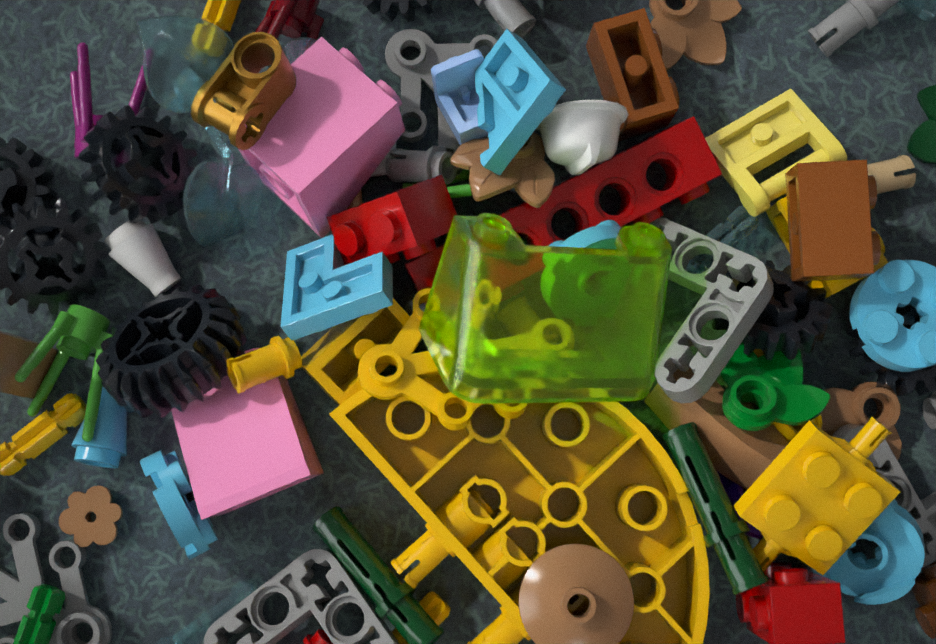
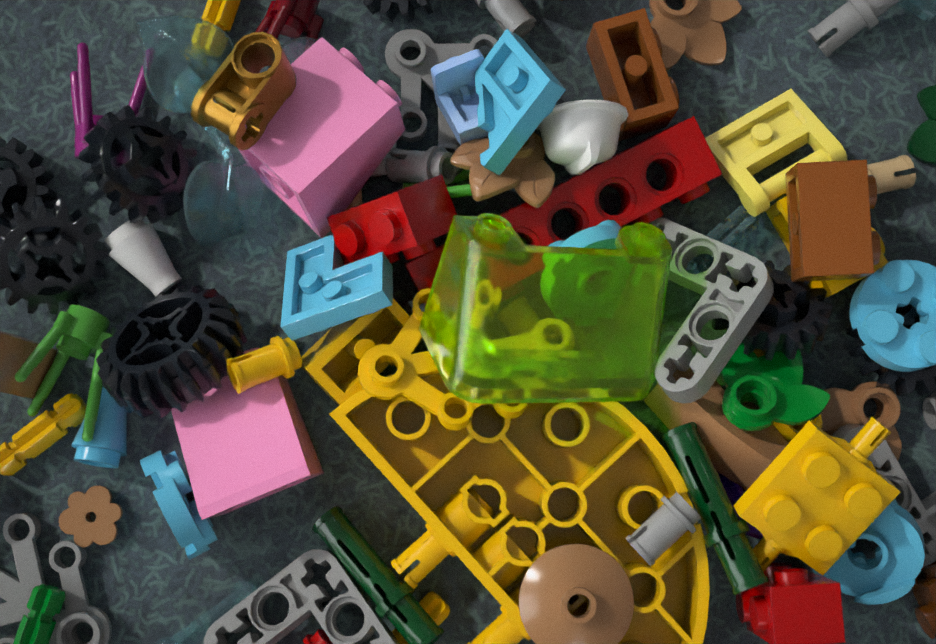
none -> light grey pin [625,492,701,567]

